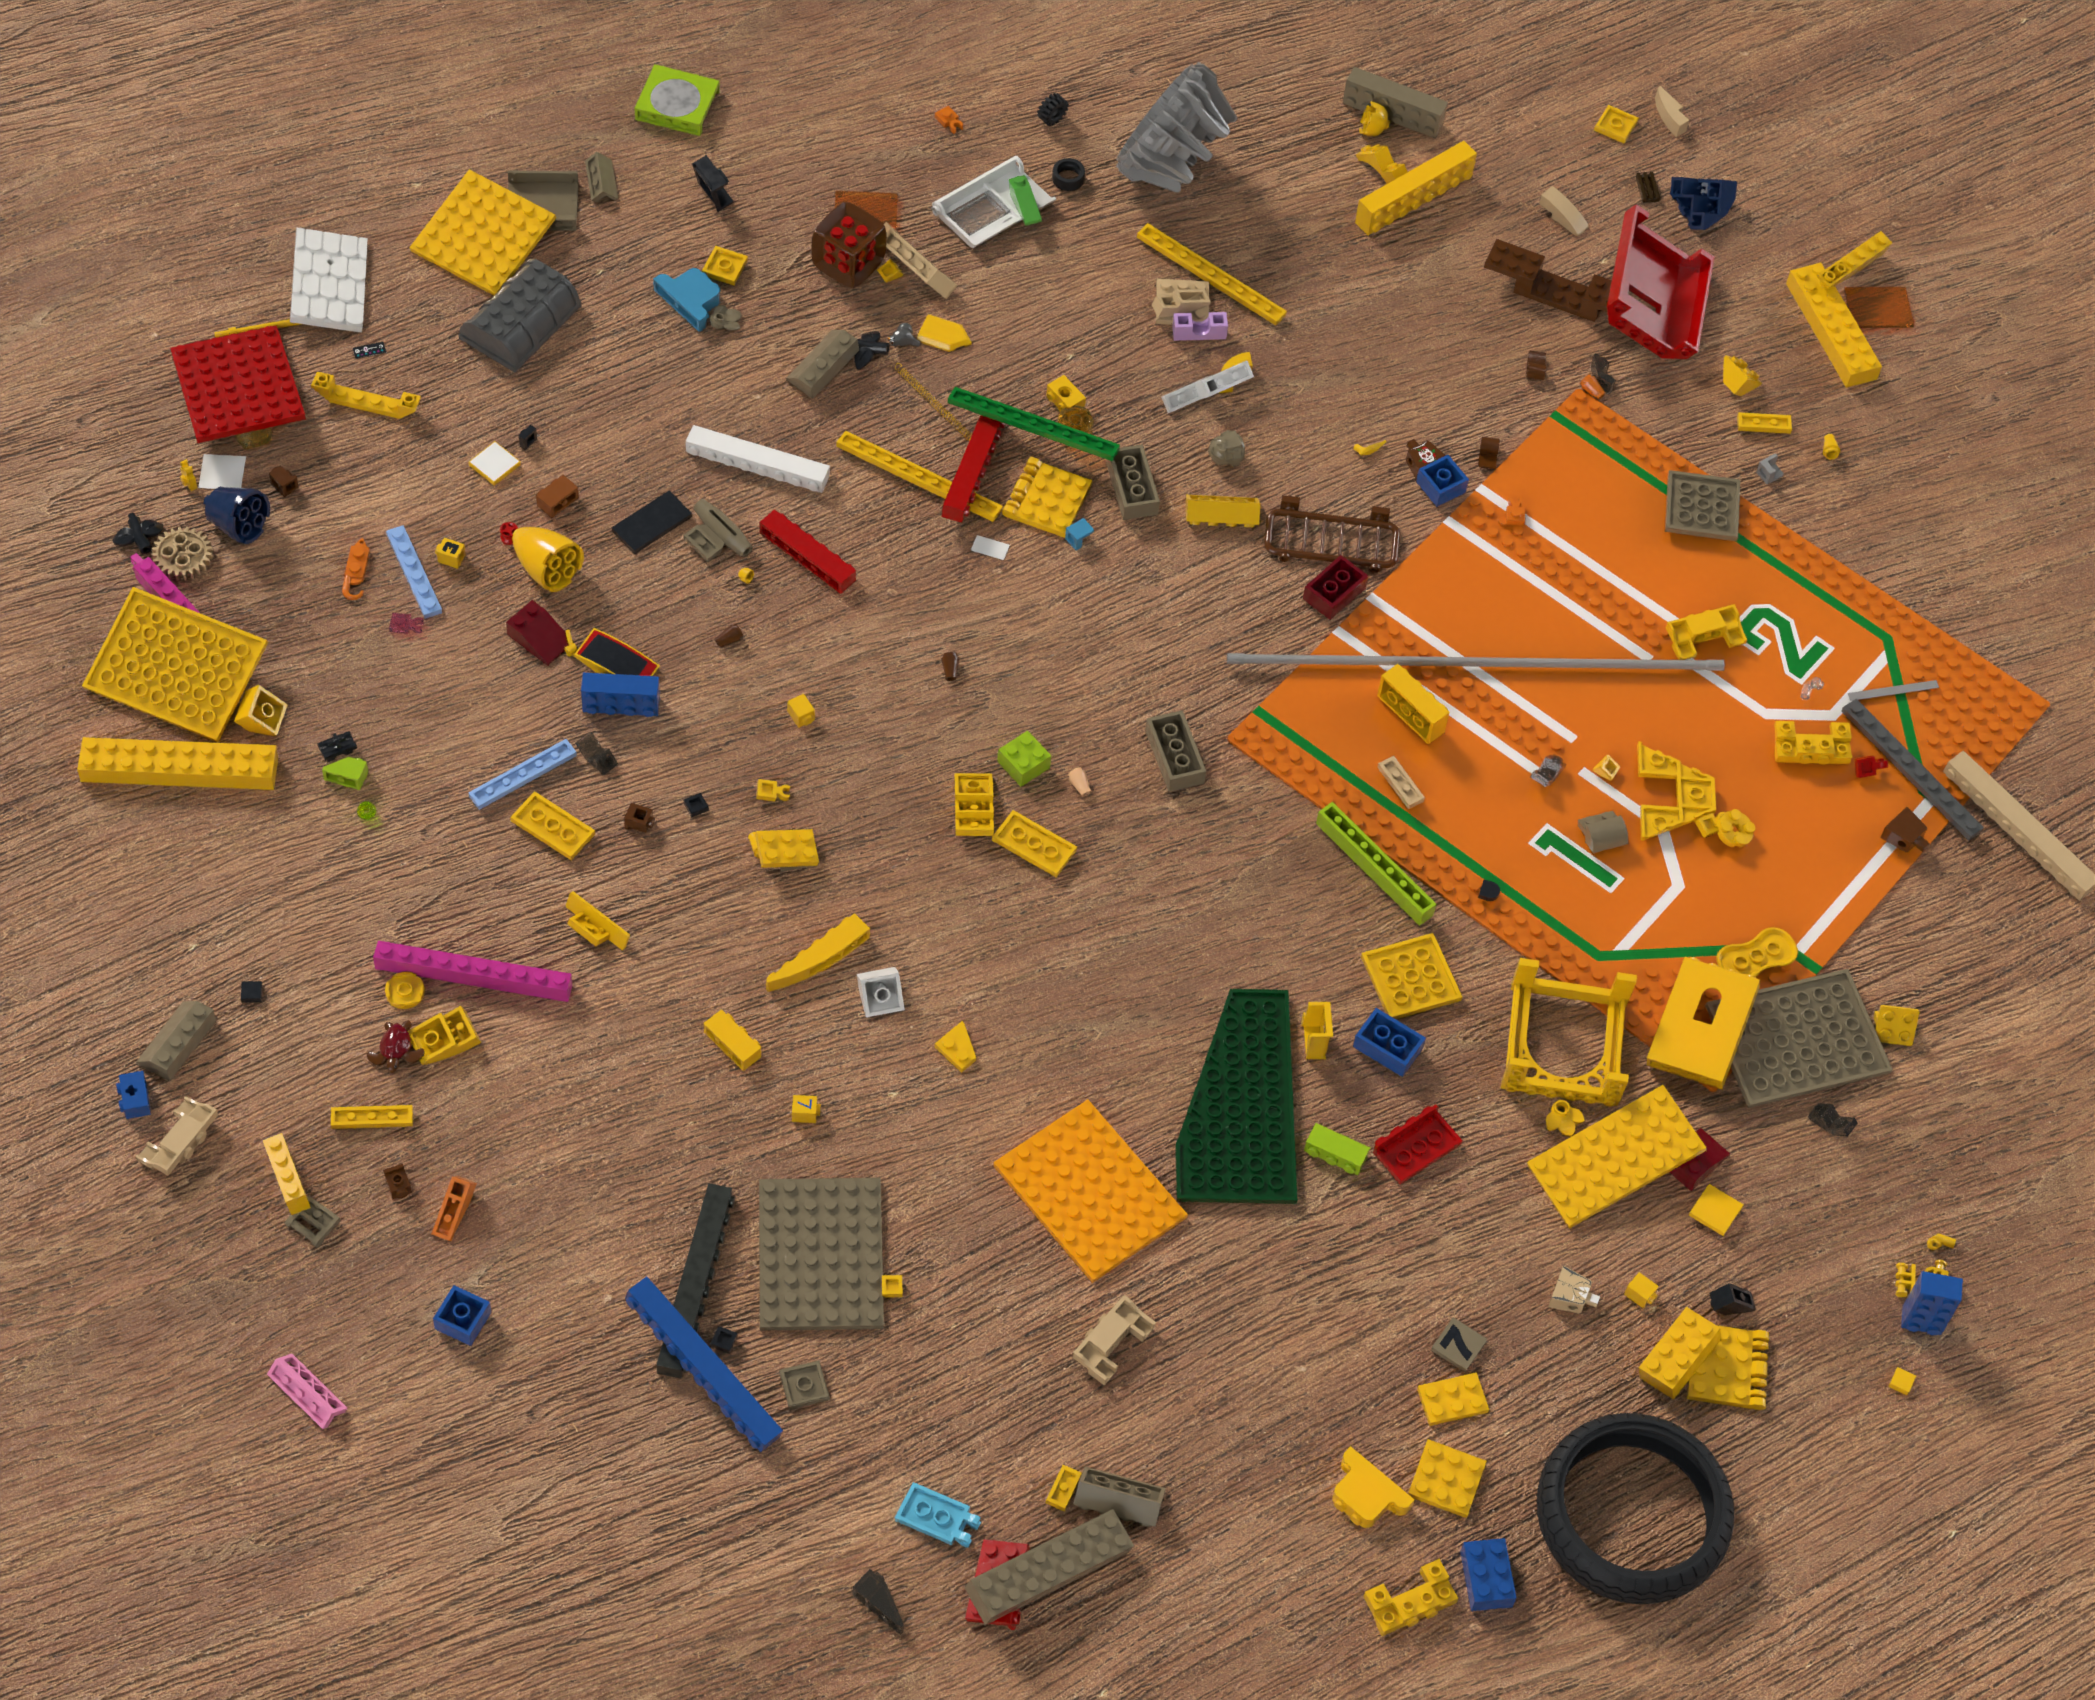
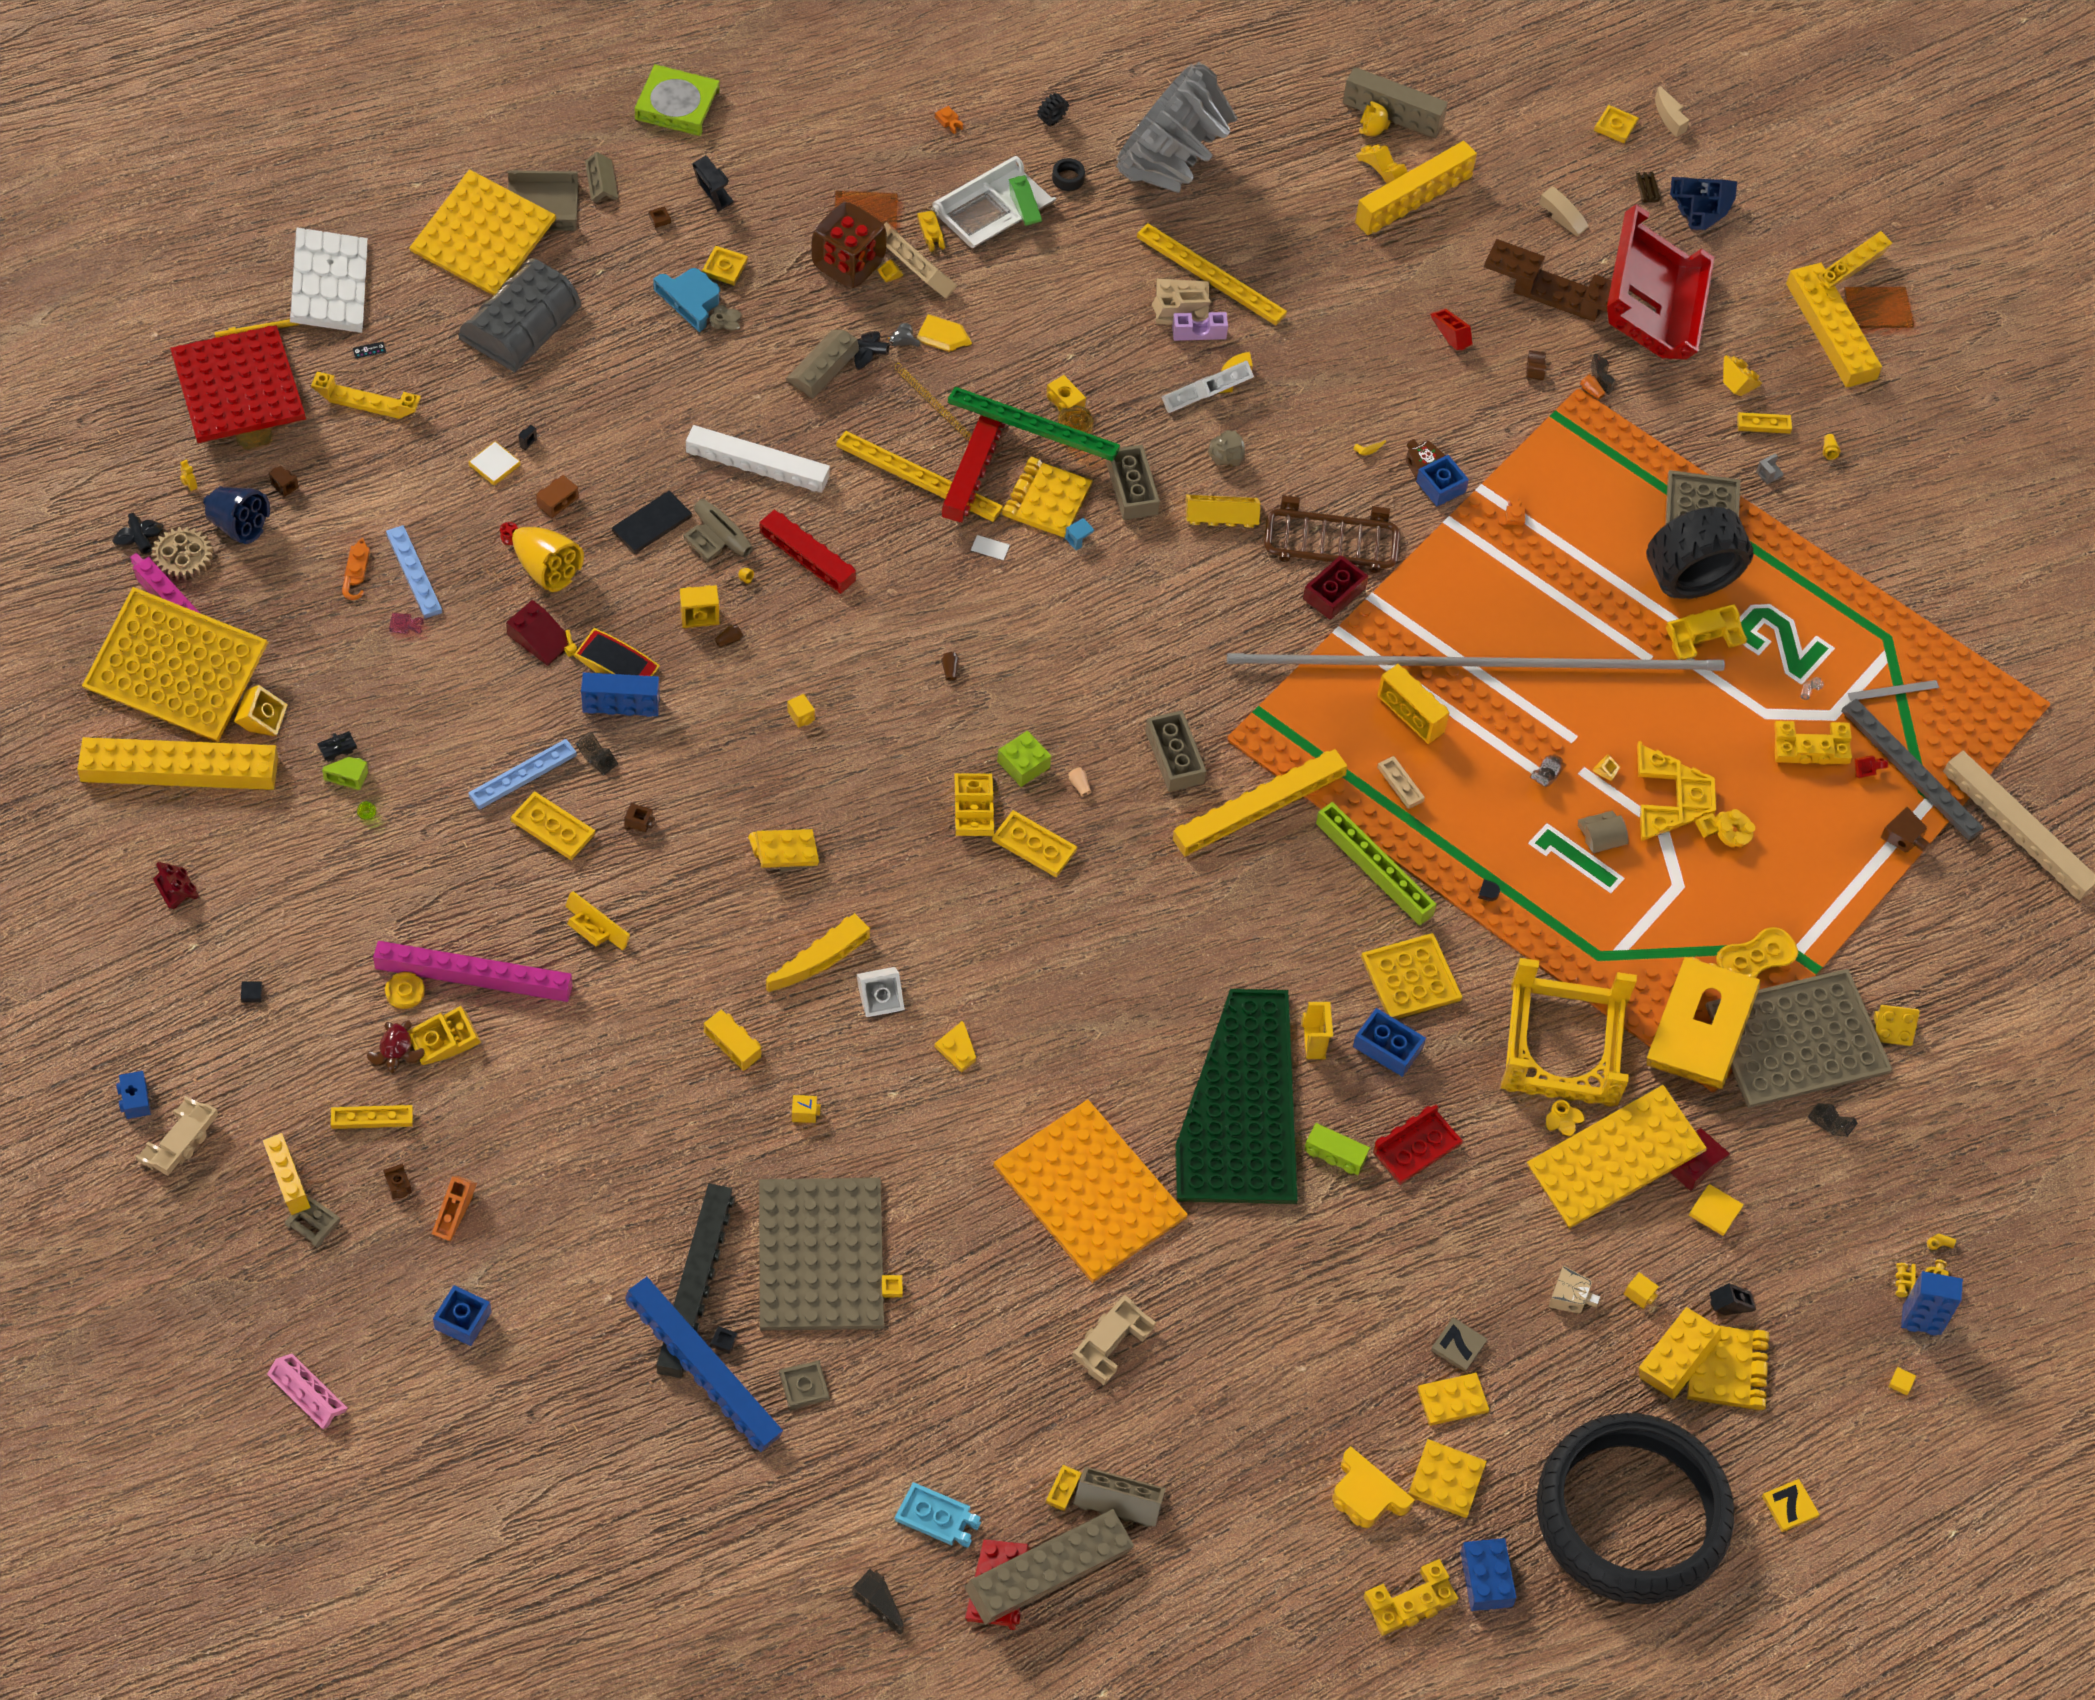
dark tan slope [136,1001,216,1082] -> none
white sticker [198,454,246,489] -> none
yellow brick [435,538,466,569] -> none
black tile [683,793,709,818] -> none
yellow plate [756,779,790,802] -> none
reddish brown panel [1478,436,1500,469] -> none
none -> dark red bracket [153,862,199,910]
none -> reddish brown plate [648,206,671,228]
none -> yellow brick [679,585,720,628]
none -> yellow hinge [917,211,945,252]
none -> yellow brick [1173,749,1347,857]
none -> red slope [1430,309,1473,350]
none -> black tyre [1646,507,1754,599]
none -> yellow tile [1762,1479,1820,1532]

